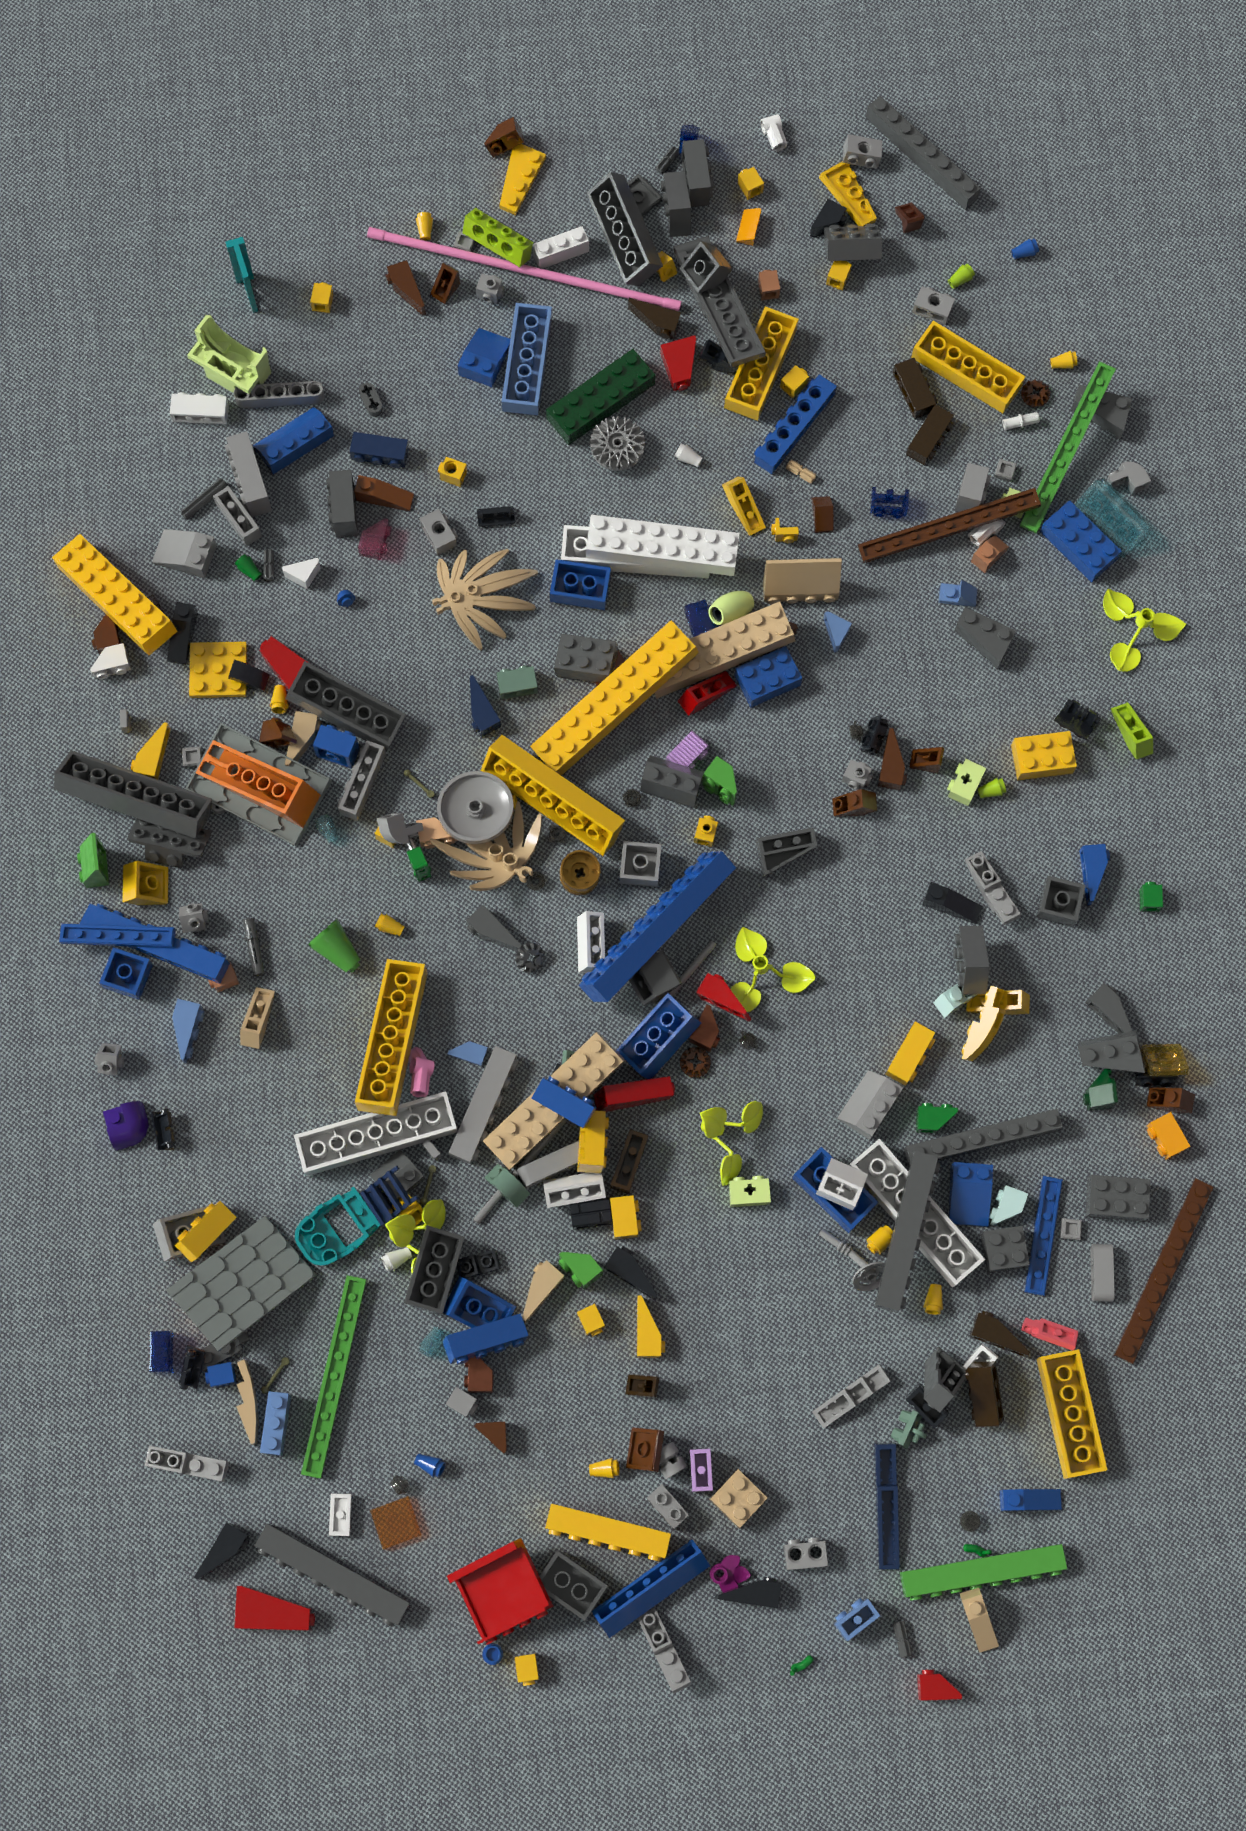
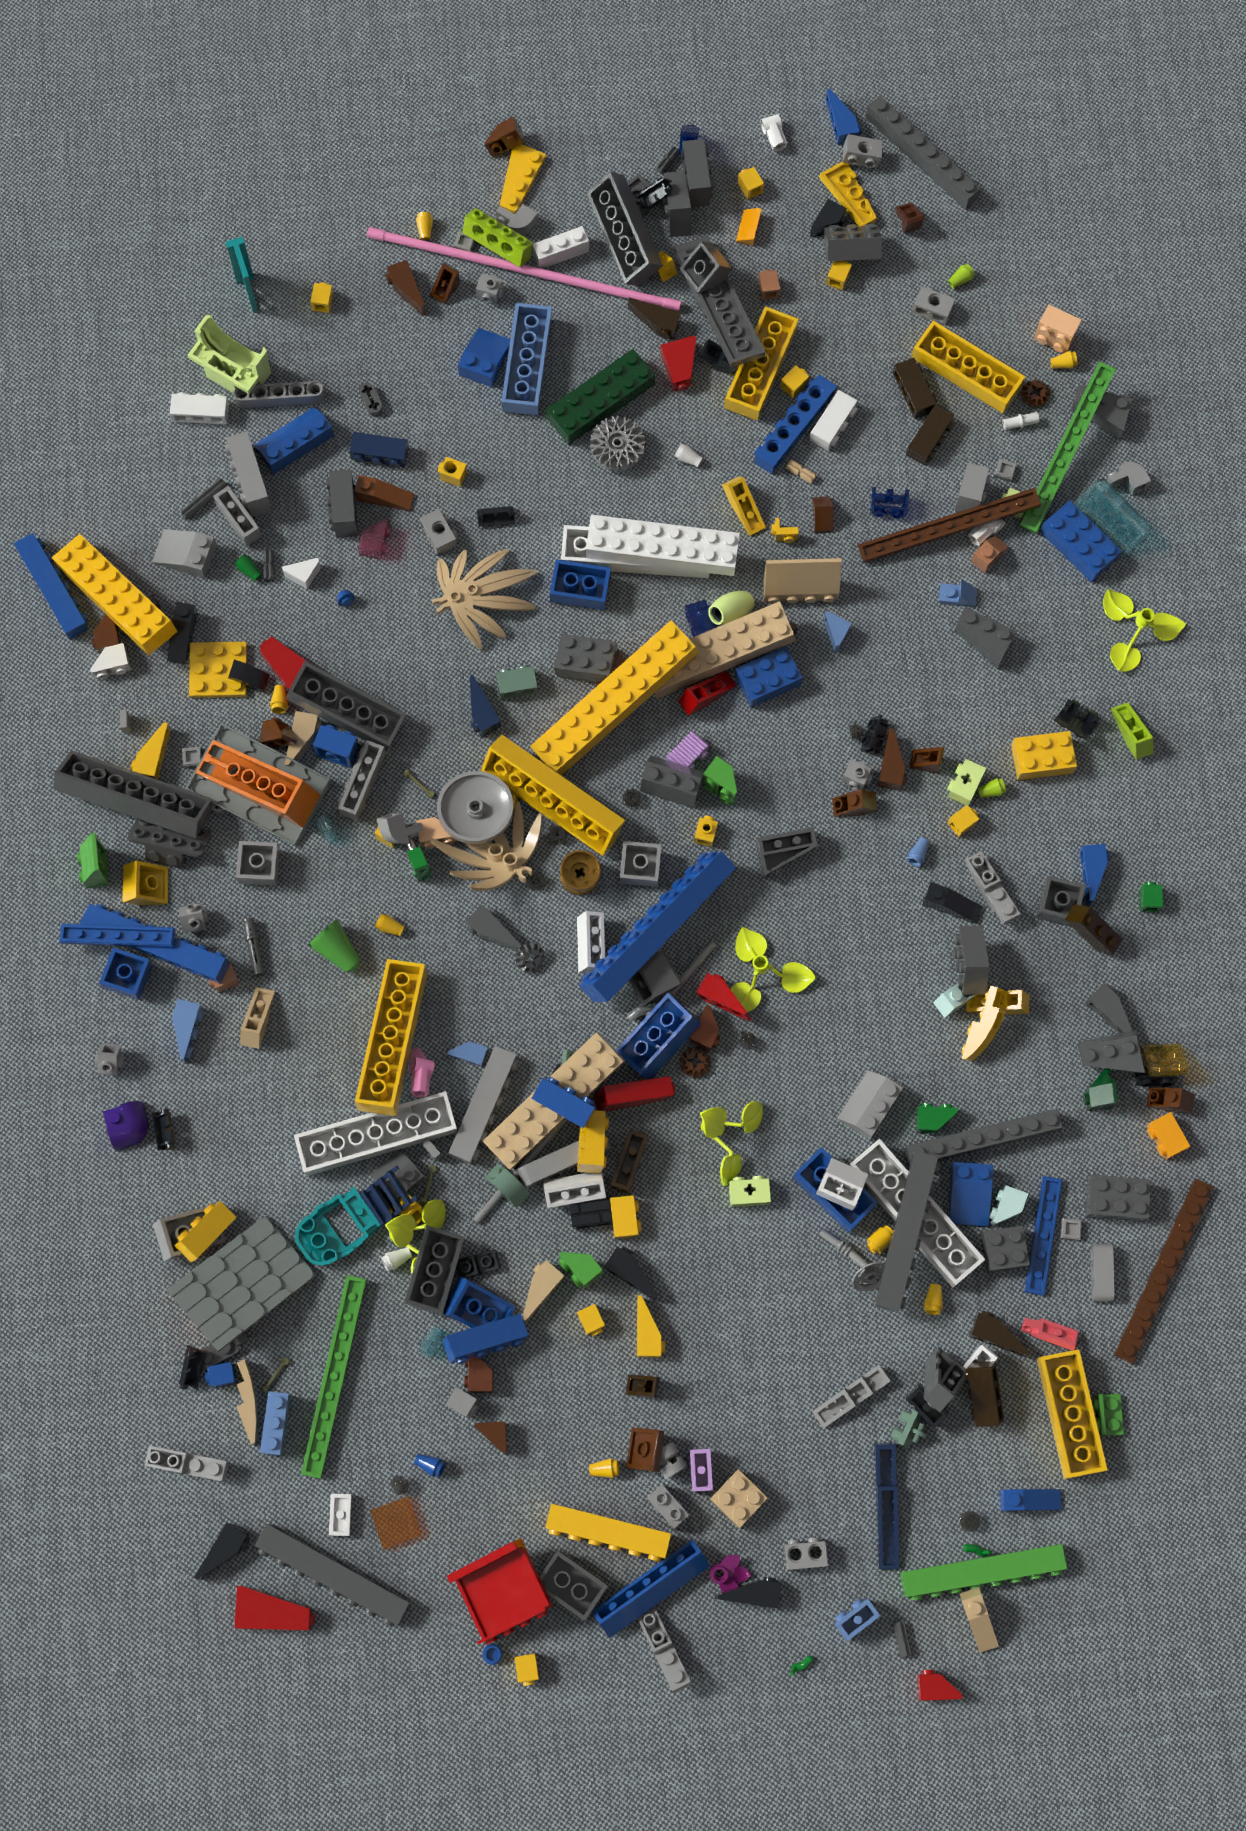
clear blue brick [149,1331,174,1374] -> none
yellow brick [885,1021,936,1086] -> none
blue cone [1011,238,1039,260] -> none
none -> blue brick [13,533,89,640]
none -> light grey brick [236,841,280,886]
none -> light grey brick [496,204,538,236]
none -> light grey arm [627,1006,654,1021]
none -> black hinge [635,178,673,208]
none -> white brick [809,390,858,451]
none -> blue slope [825,89,862,145]
none -> medium blue cone [907,838,930,867]
none -> yellow brick [947,805,979,837]
none -> light nougat brick [1034,304,1081,353]
none -> dark brown brick [1065,904,1123,955]
none -> bright green bracket [1092,1394,1124,1436]

